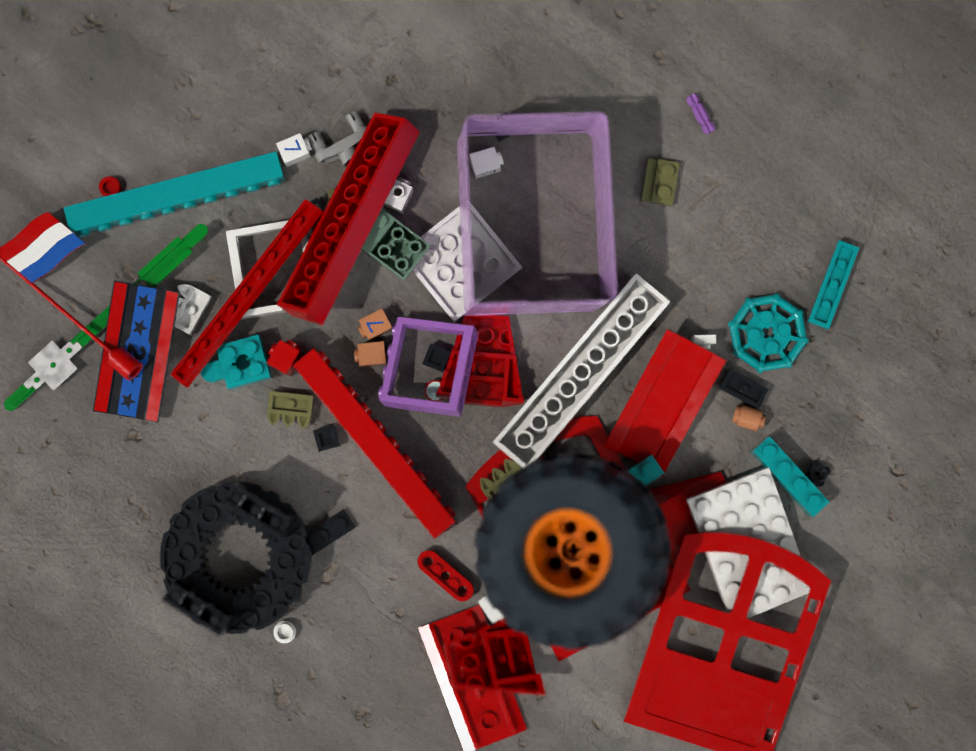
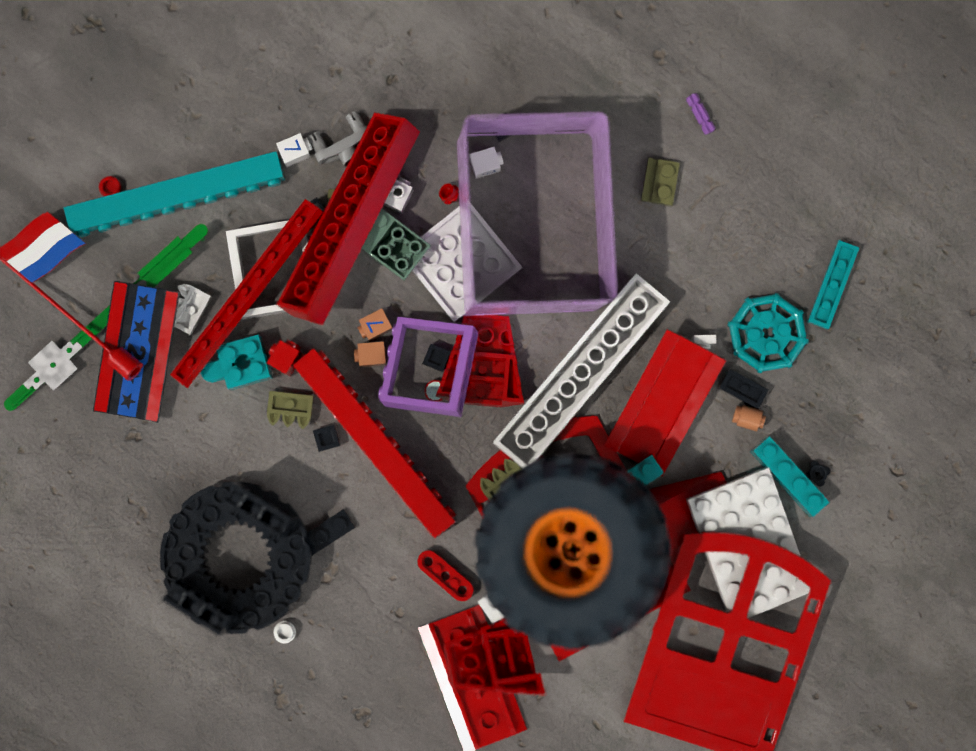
none -> red plate [439,183,459,205]

